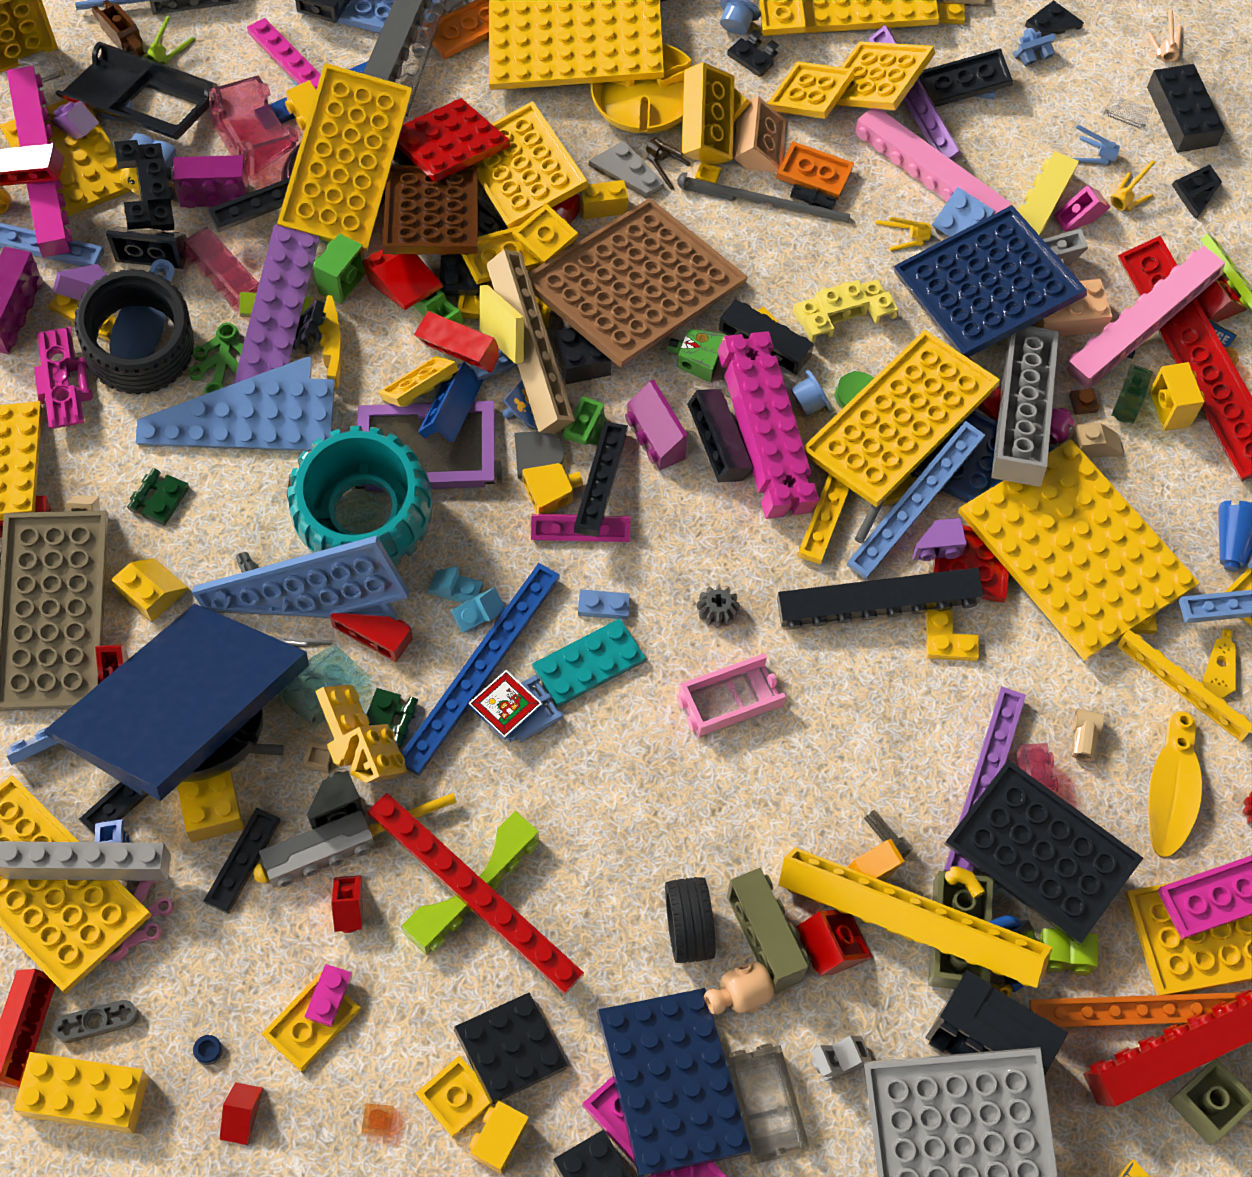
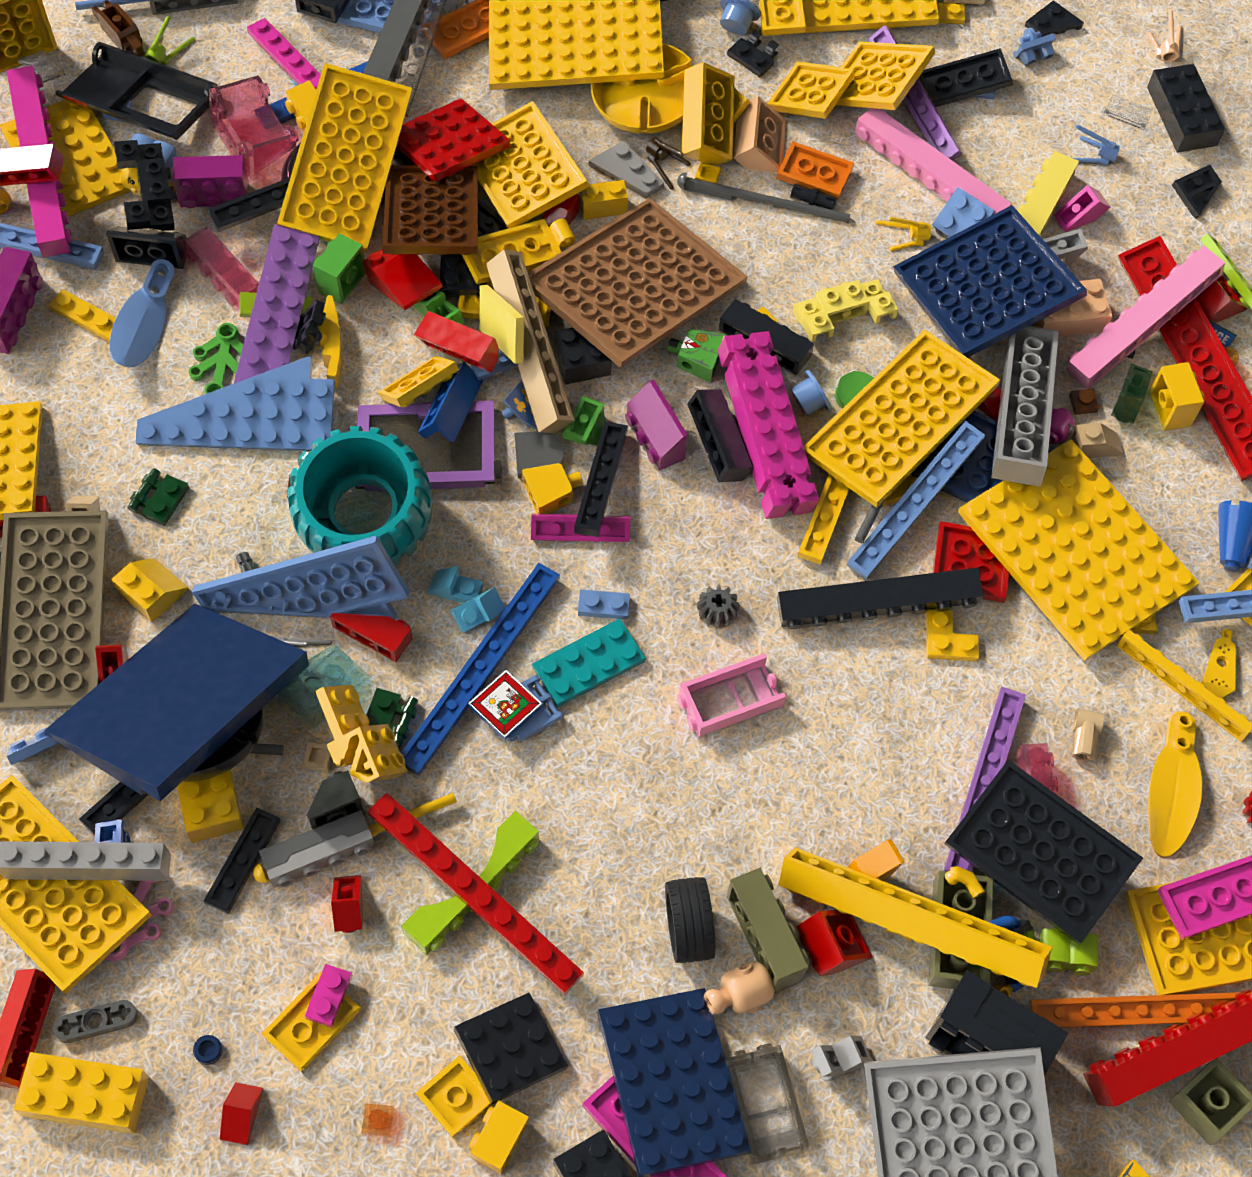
dark pink piece [34,327,93,429] -> none
medium lavender slope [50,101,99,140] -> none
medium lavender slope [53,264,107,300] -> none
black tyre [74,269,194,394] -> none
yellow plate [512,204,578,264] -> none
clear smoke piece [864,810,913,859] -> none
medium lavender slope [912,518,966,561] -> none
yellow plant [1111,160,1155,211] -> none

